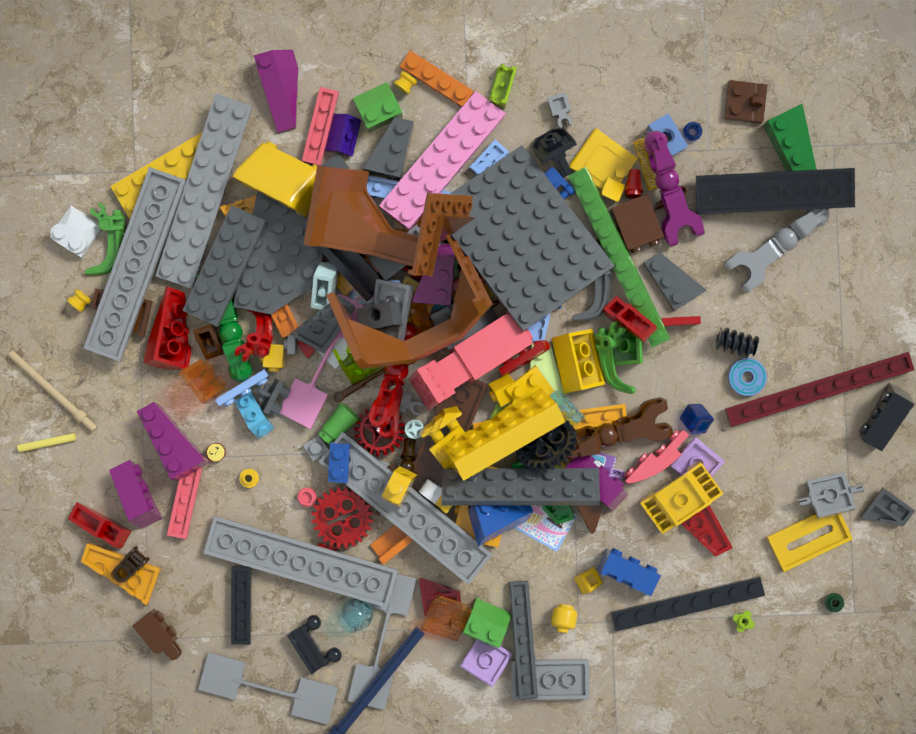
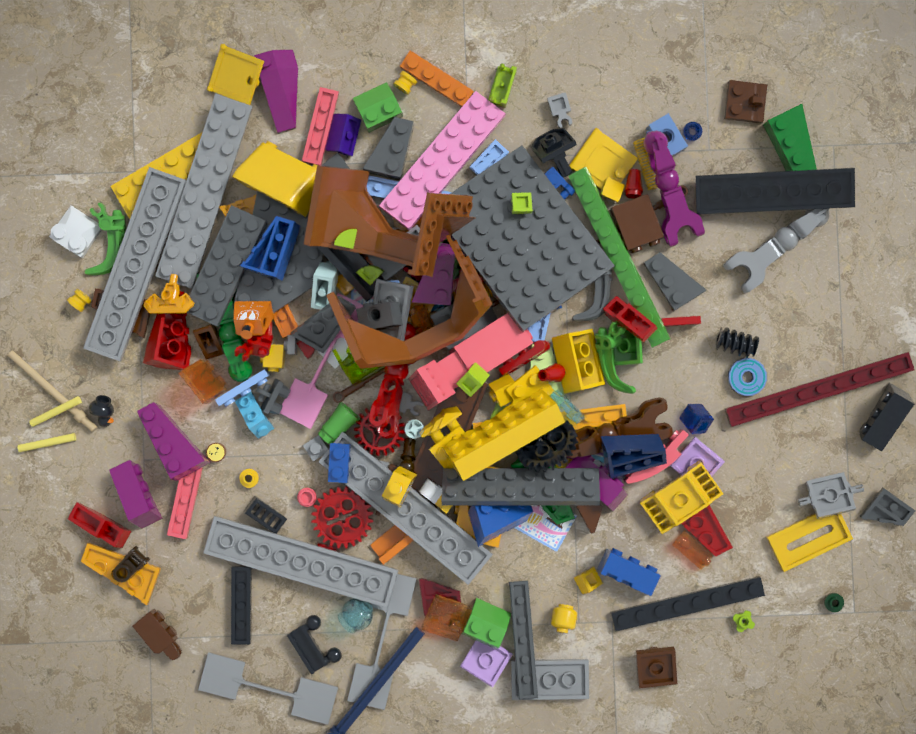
none -> light yellow bar [29,396,82,427]
none -> black animal [89,395,114,427]
none -> light orange piece [144,274,195,314]
none -> yellow container [207,44,264,105]
none -> orange torso [234,301,274,339]
none -> blue wedge [240,216,301,281]
none -> black slope [244,496,287,534]
none -> lime tile [334,229,357,249]
none -> lime tile [356,265,384,285]
none -> lime panel [456,362,490,397]
none -> lime plate [511,193,533,214]
none -> red cone [538,363,565,383]
none -> dark blue wedge [601,434,667,478]
none -> reddish brown hinge [636,646,677,689]
none -> clear orange hinge [672,530,714,570]

